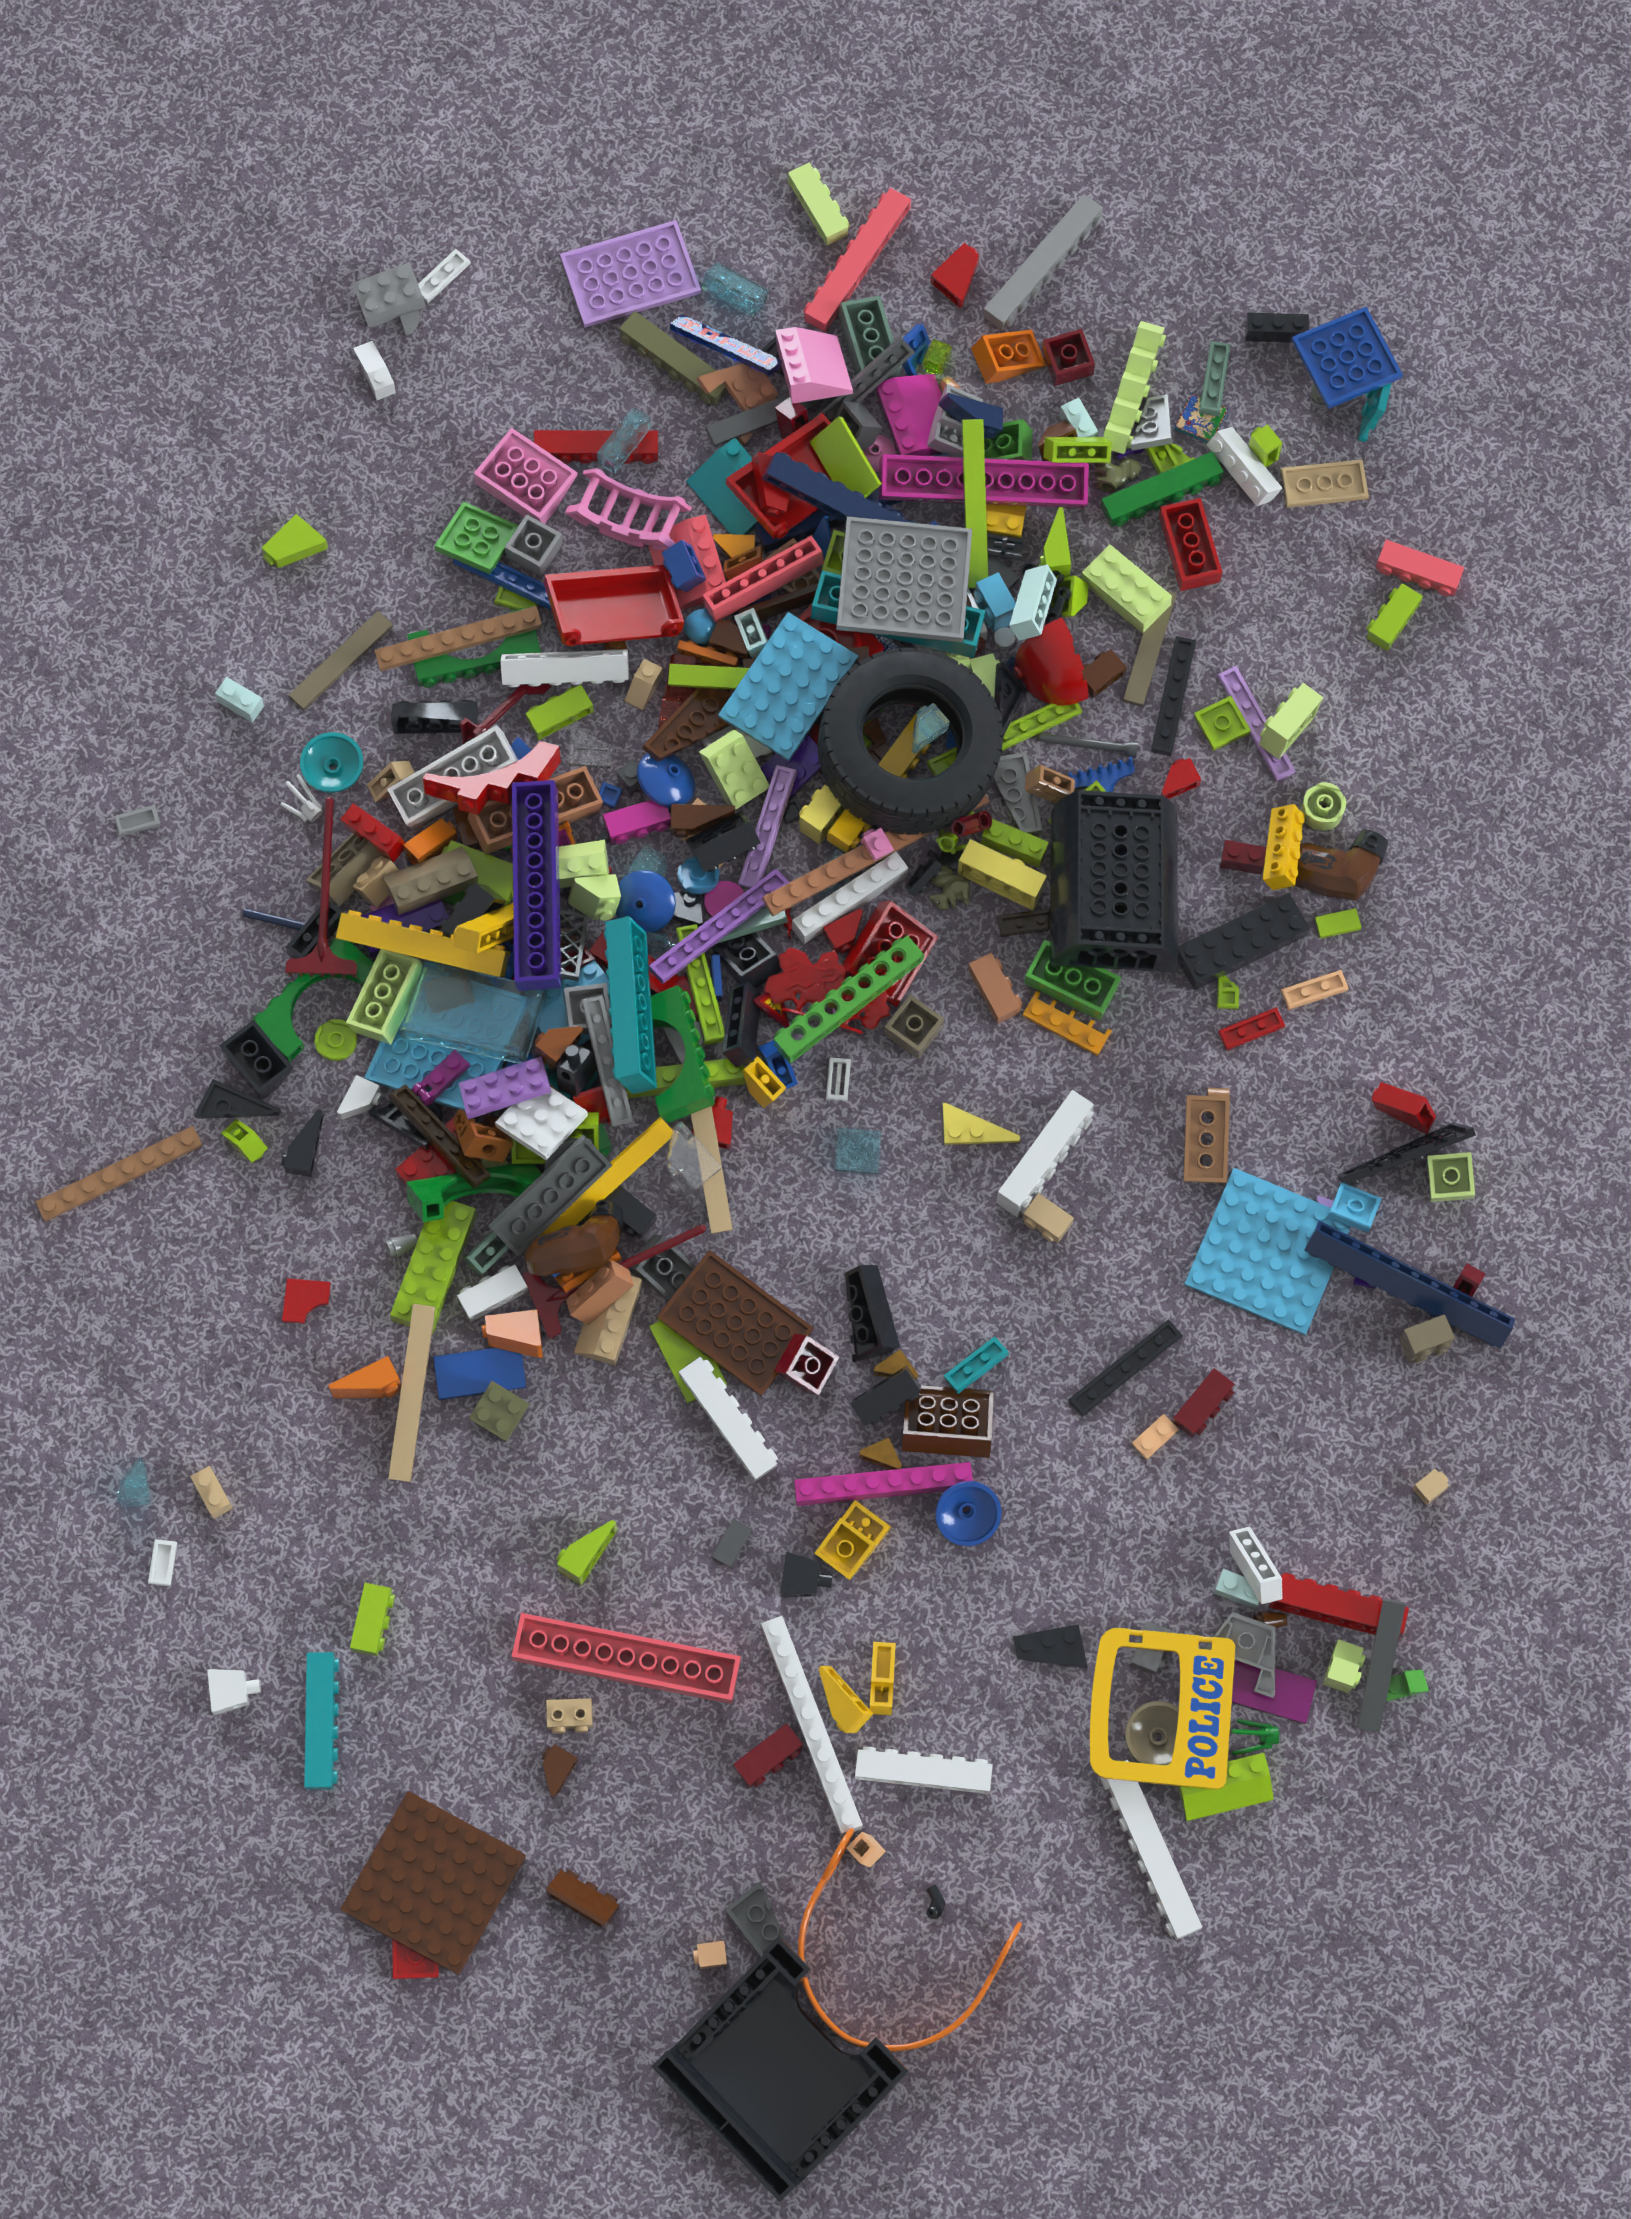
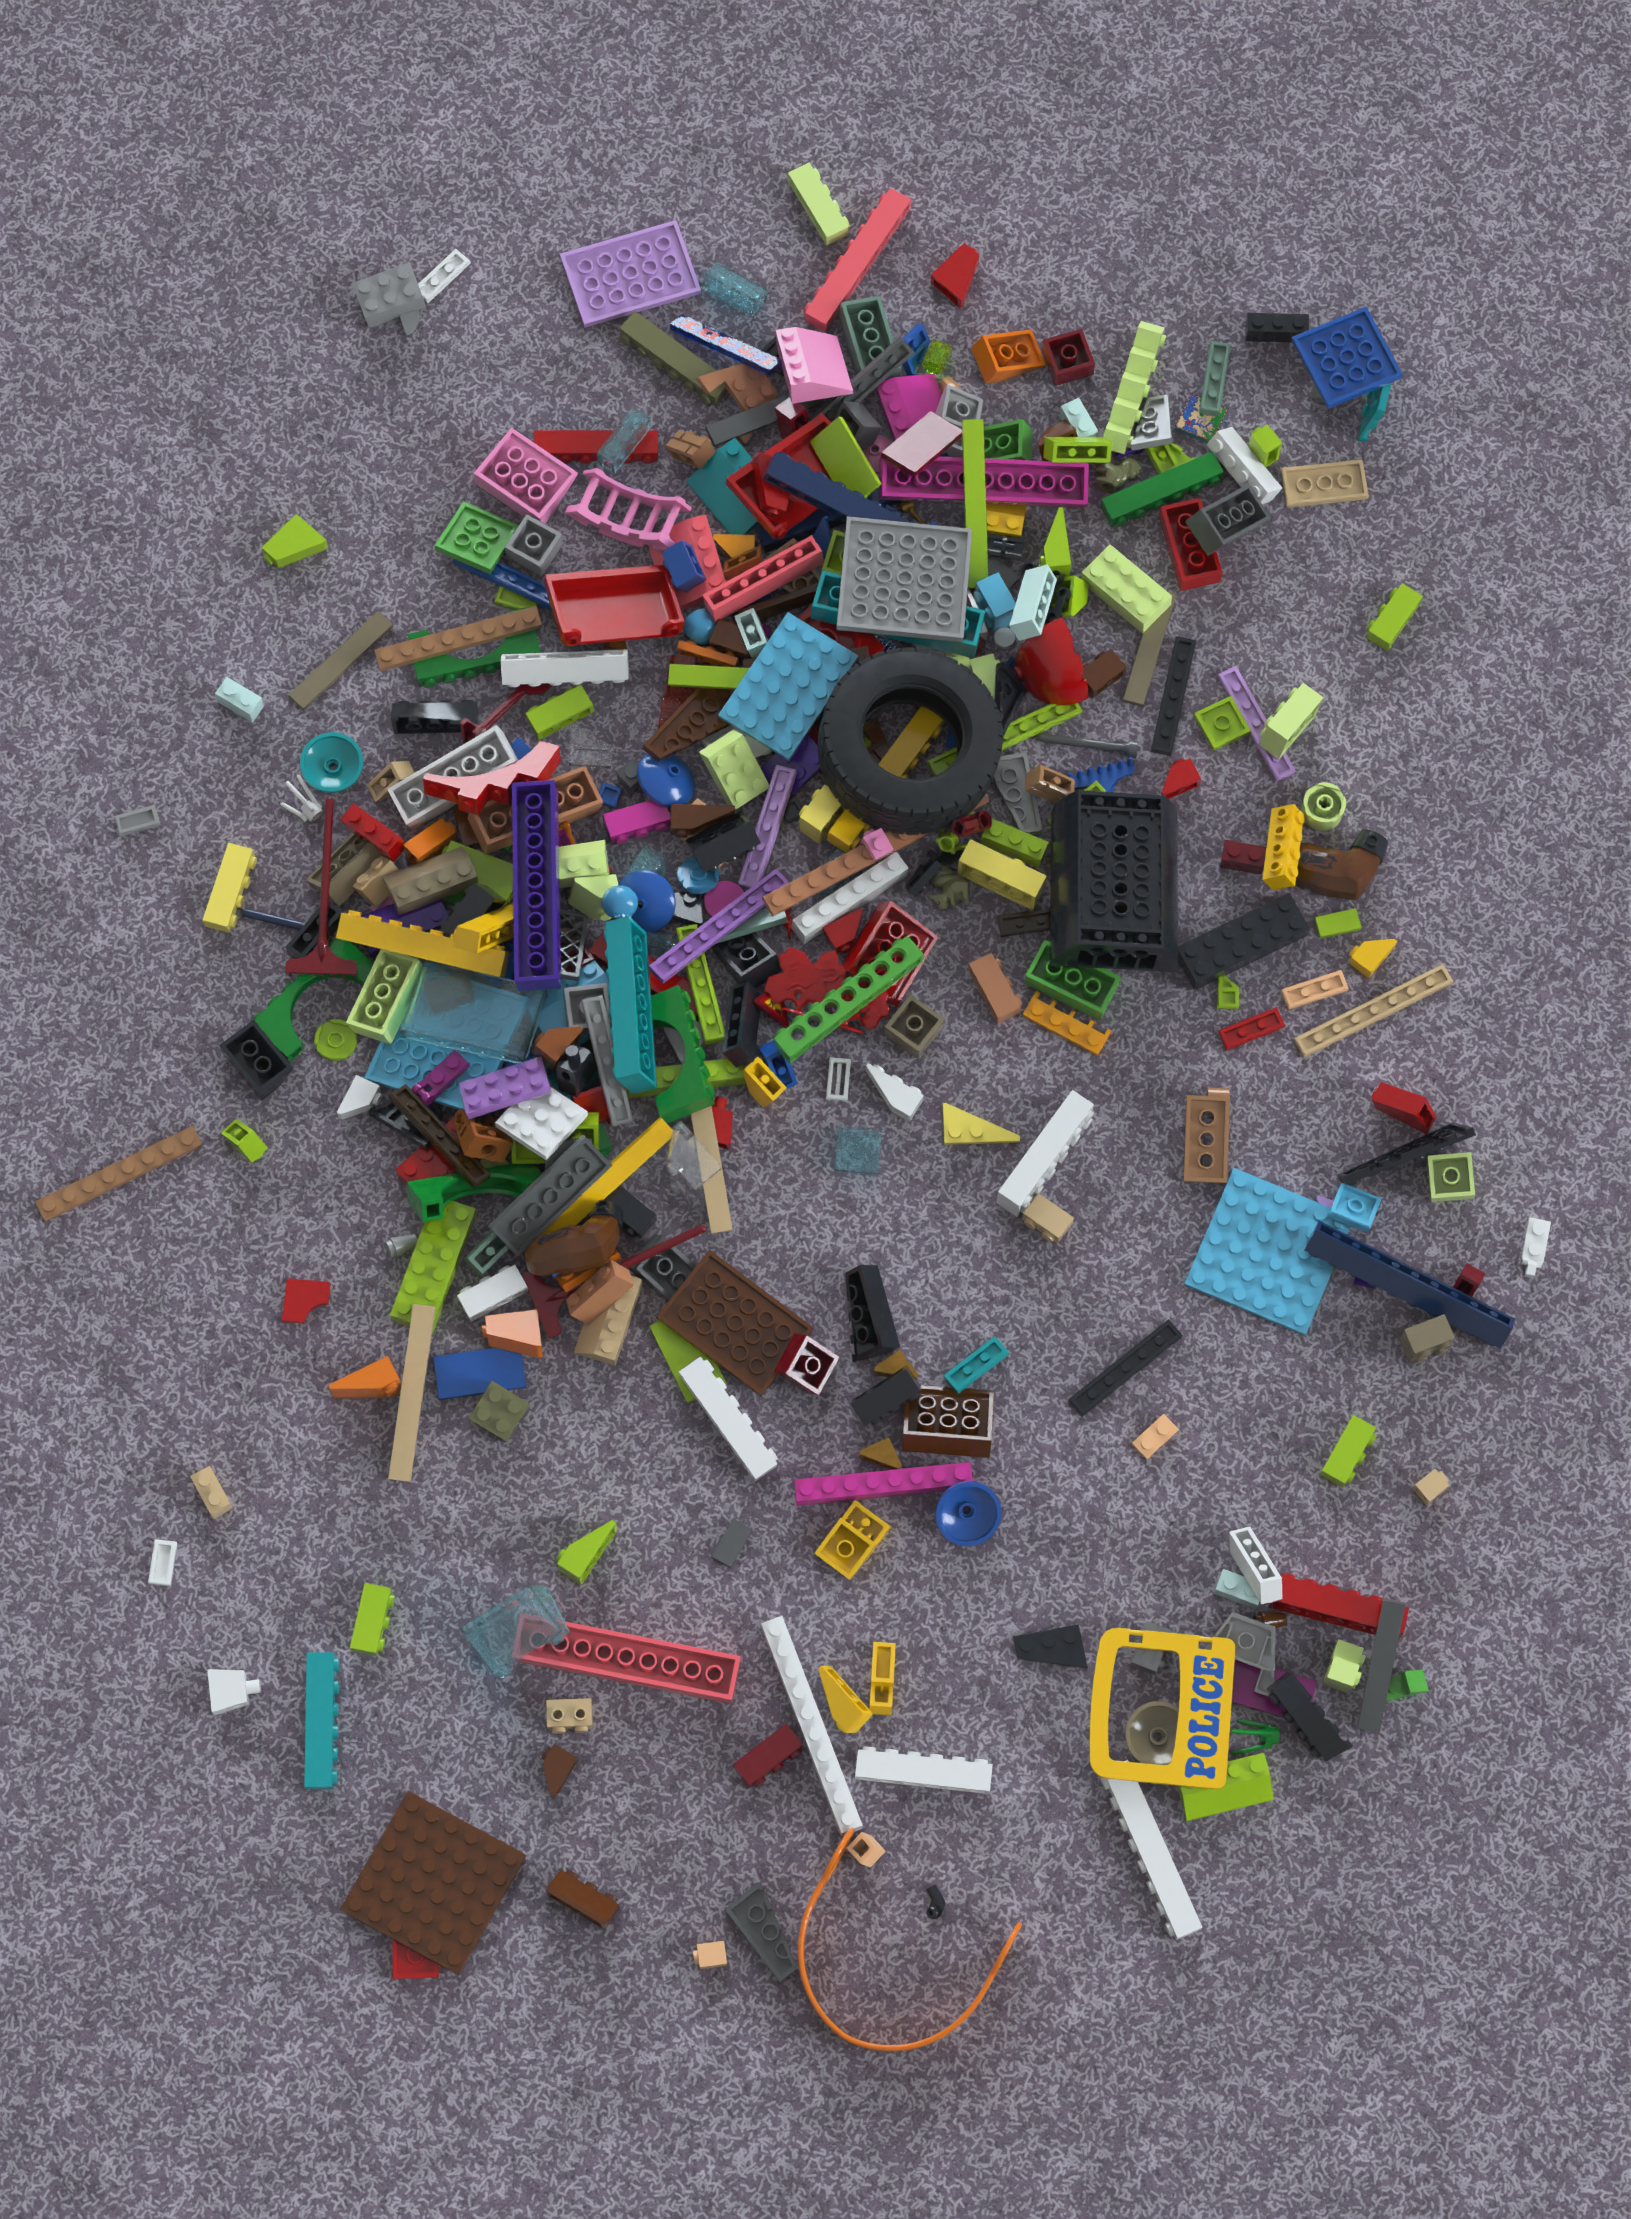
clear light blue slope [116,1457,151,1508] -> none
black wing [194,1079,281,1119] -> none
black slope [281,1109,324,1177] -> none
white slope [353,341,396,400] -> none
tan slope [625,659,663,711] -> none
black slope [651,1936,909,2202] -> none
blue tile [710,955,723,1002] -> none
black torso [780,1552,833,1598] -> none
clear light blue slope [912,703,950,754] -> none
dark blue slope [938,393,1003,439] -> none
light grey brick [983,194,1103,331] -> none
dark red brick [1172,1368,1235,1438] -> none
coral brick [1376,540,1465,596] -> none
none -> light yellow brick [203,843,257,933]
none -> clear light blue windscreen [460,1585,570,1678]
none -> dark azure helmet [601,885,638,919]
none -> medium nougat brick [666,430,715,469]
none -> white slope [866,1063,924,1122]
none -> tile [881,411,962,477]
none -> pearl gold hand [900,501,924,524]
none -> dark grey brick [1186,484,1271,556]
none -> black wedge [1266,1672,1353,1761]
none -> tan tile [1294,964,1453,1058]
none -> lime brick [1320,1415,1377,1488]
none -> yellow slope [1349,939,1397,978]
none -> white hinge [1521,1217,1551,1278]

